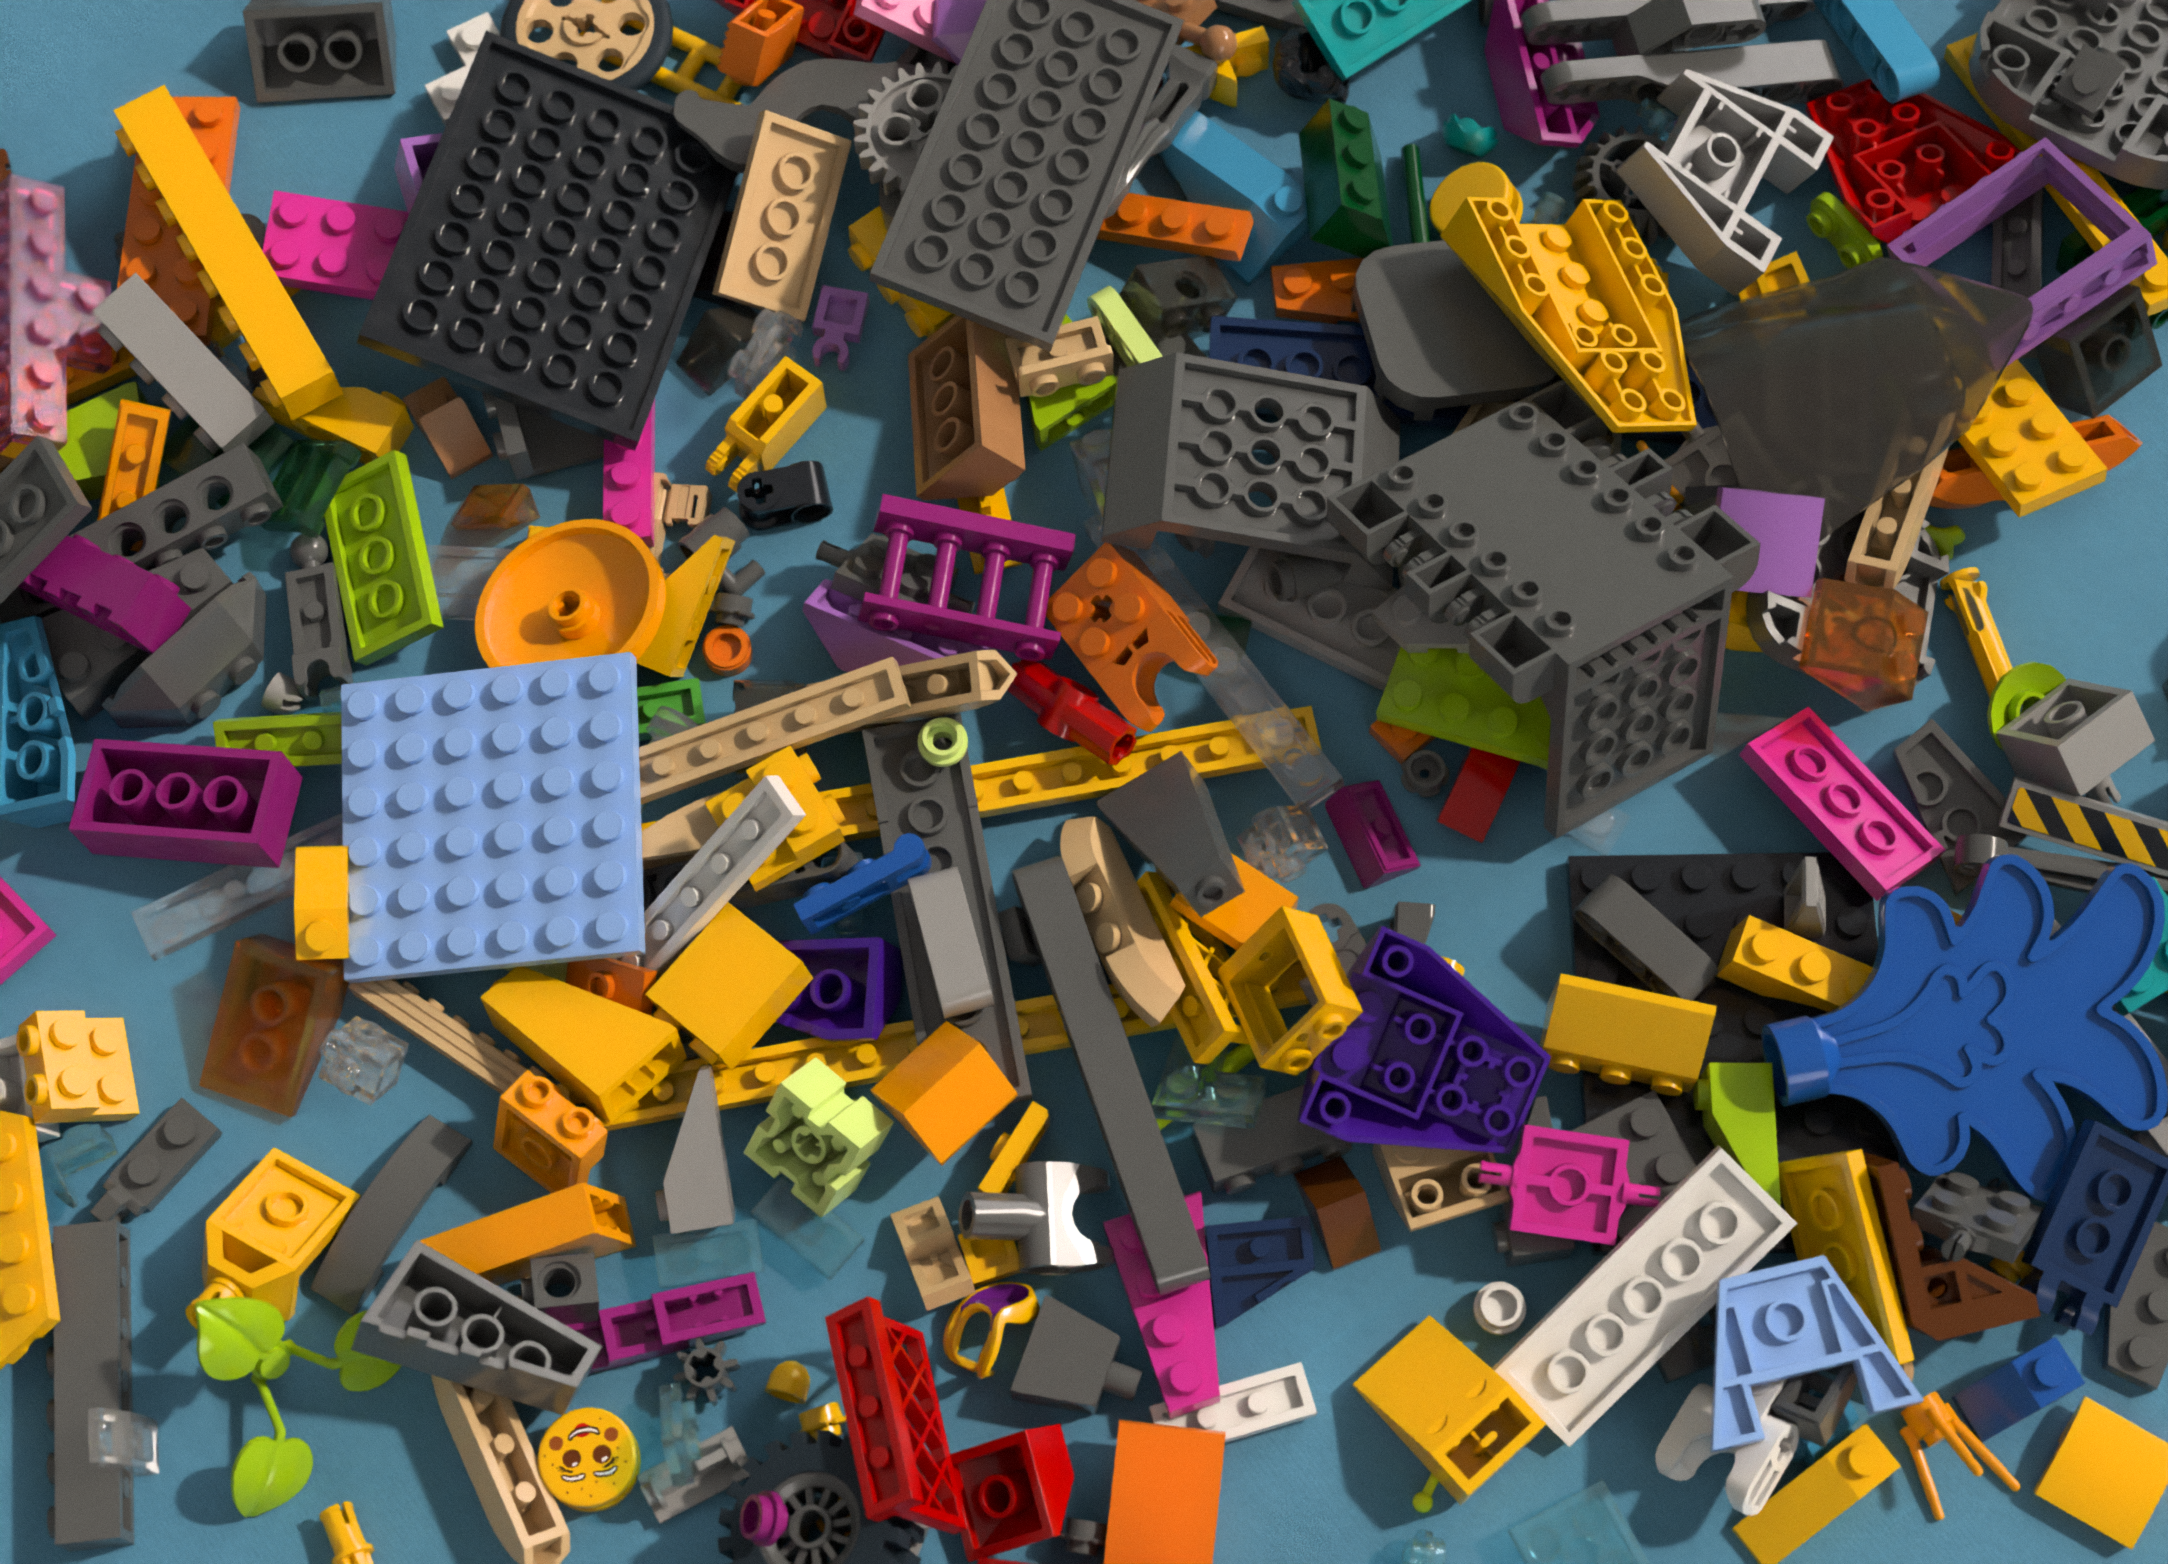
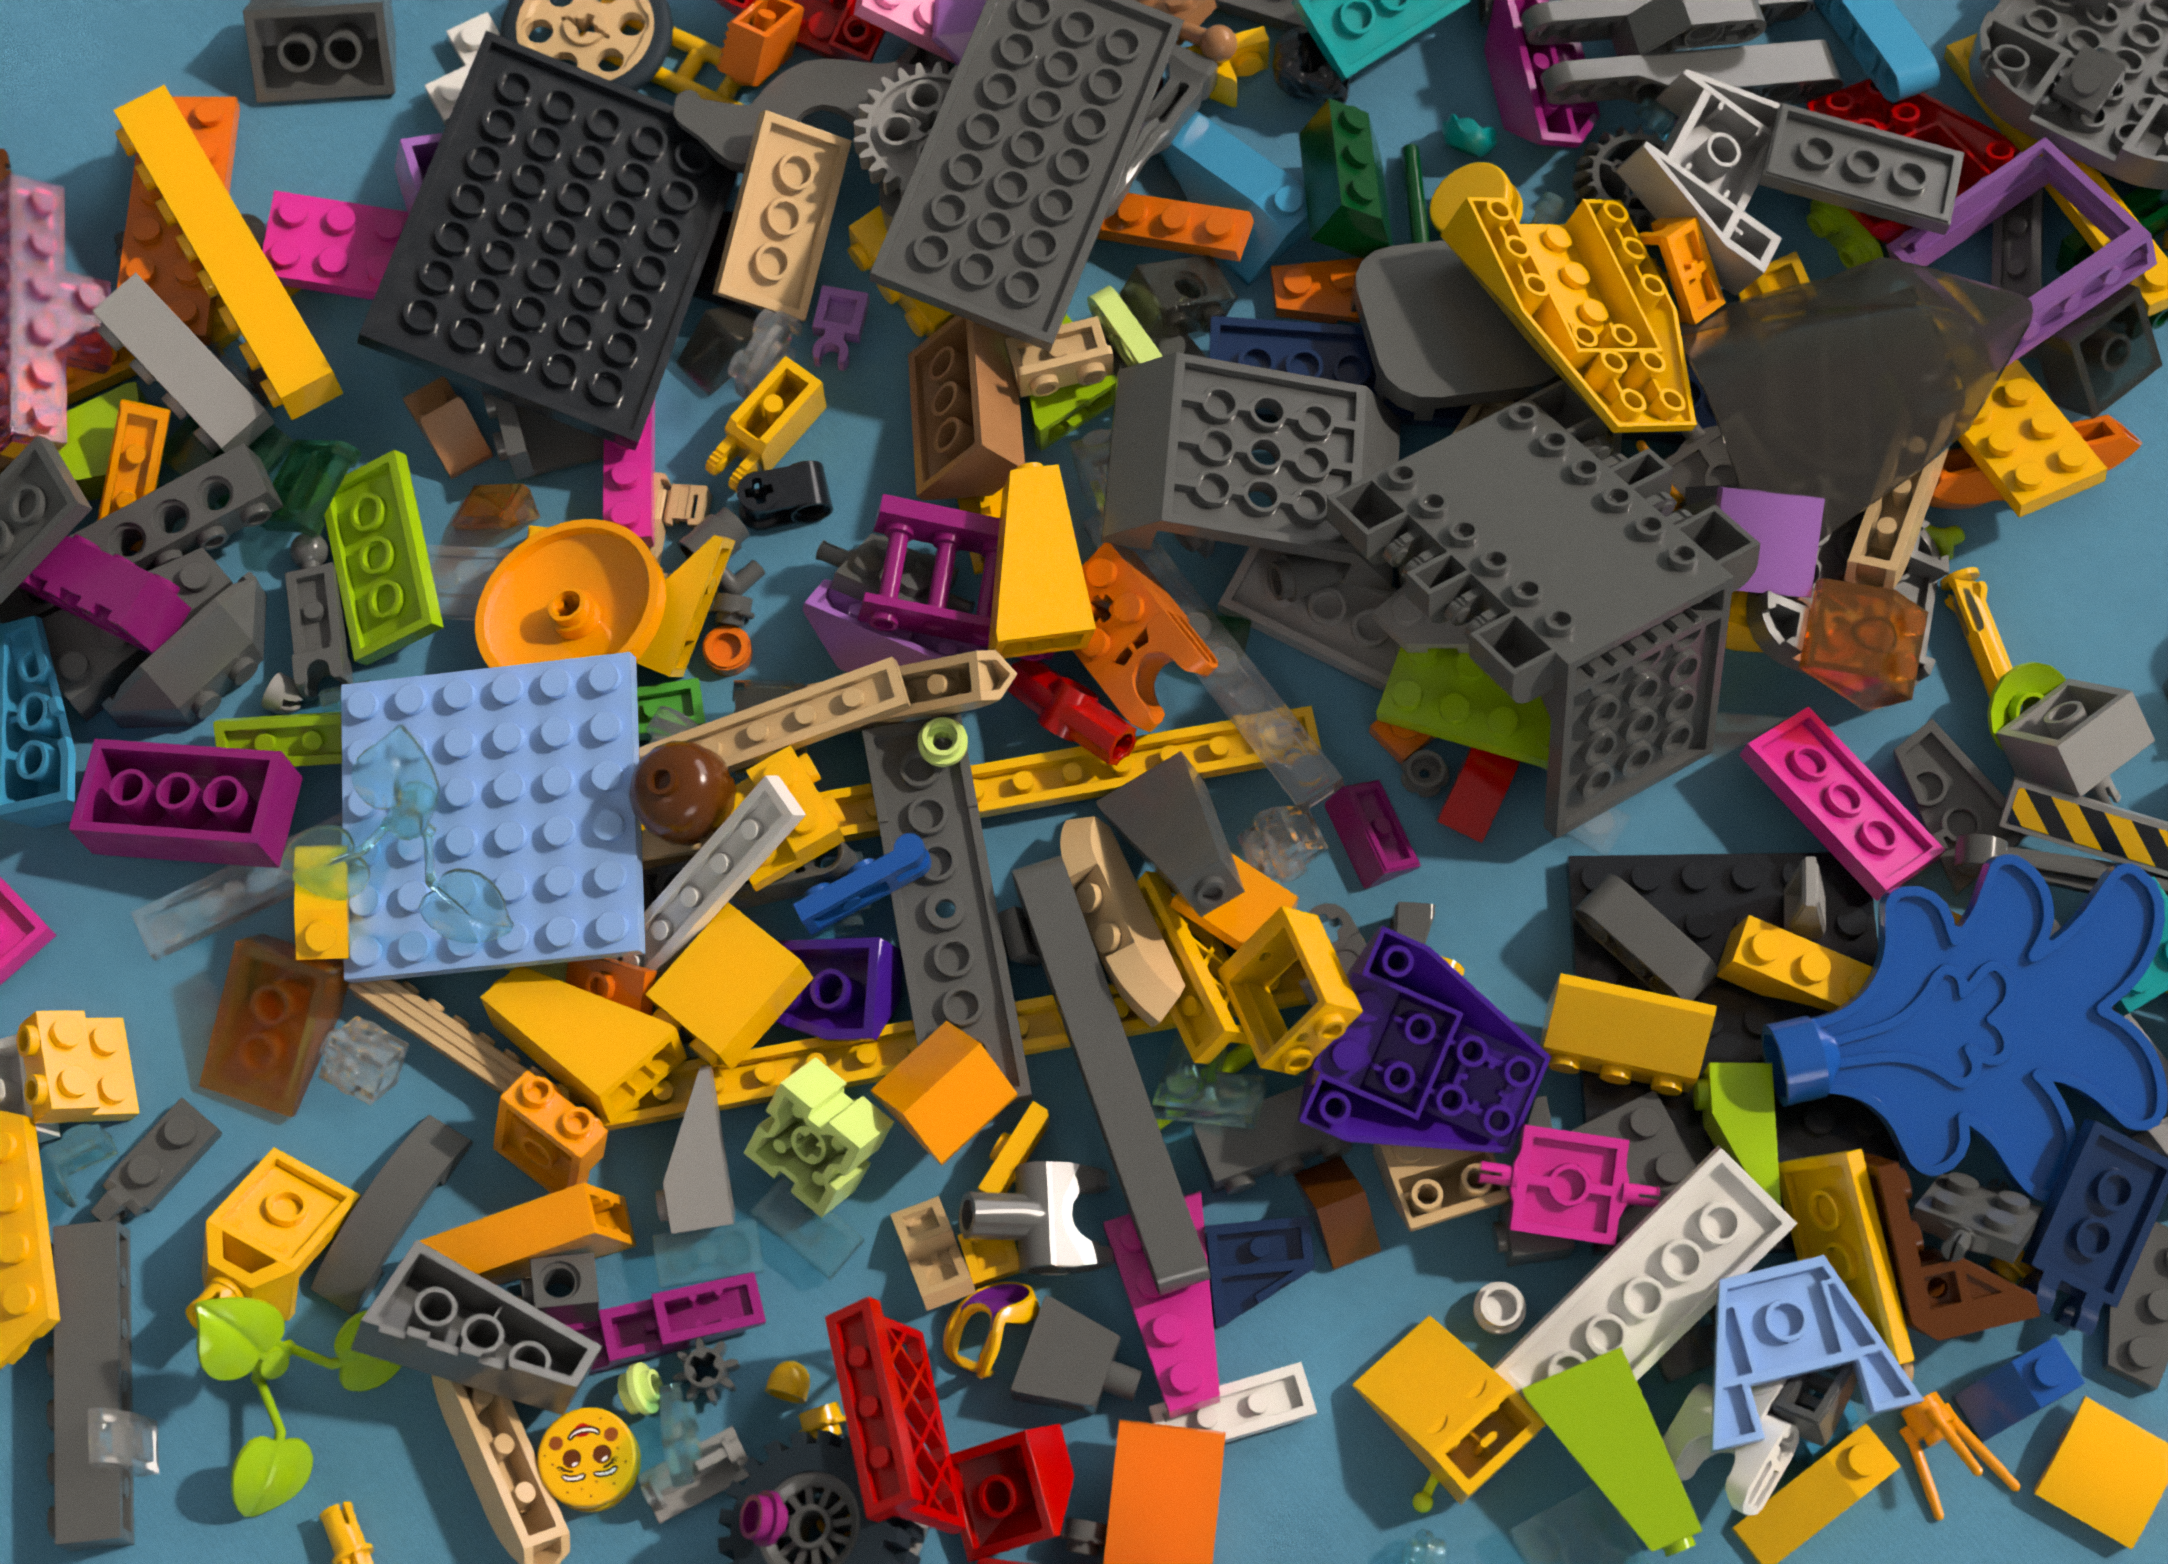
yellow slope [252,387,414,464] -> none
light grey beam [907,866,994,1019] -> none
none -> clear light blue plant [282,724,514,943]
none -> yellowish green plate [617,1362,664,1416]
none -> reddish brown cylinder [629,741,736,846]
none -> yellow slope [988,462,1096,659]
none -> lime slope [1522,1347,1703,1557]
none -> light orange hinge [1639,216,1726,325]
none -> dark grey tile [1759,102,1965,235]

